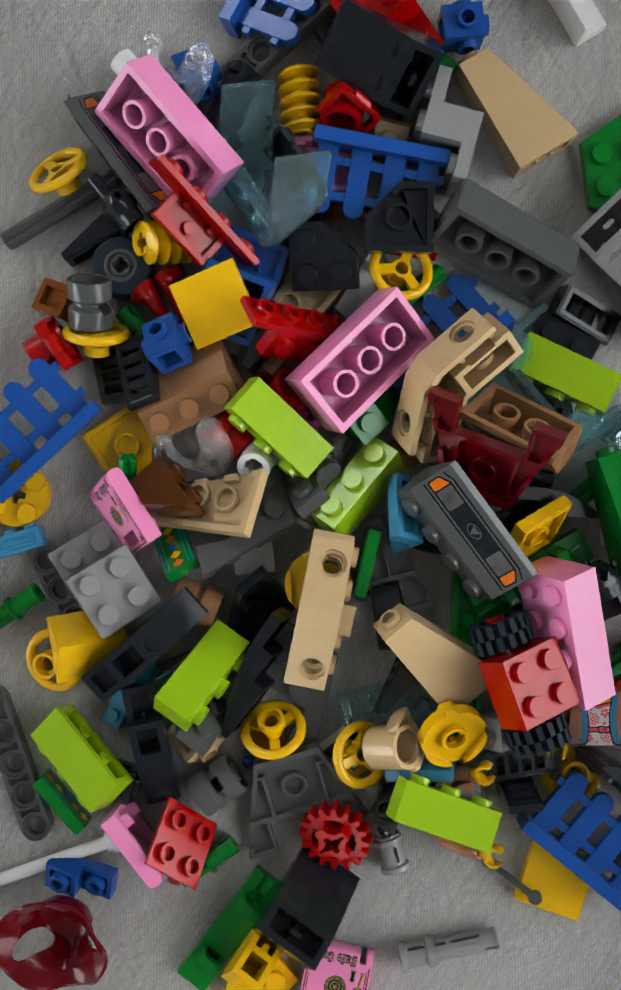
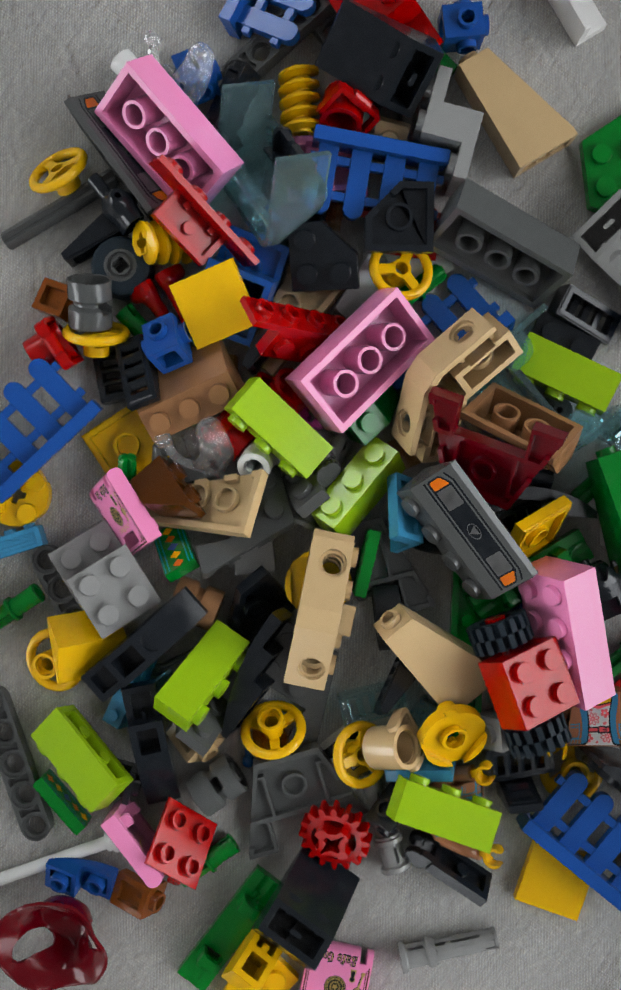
dark grey hinge [481,858,542,905] -> none
none -> dark orange bracket [109,868,168,920]
none -> black hinge [404,829,492,907]

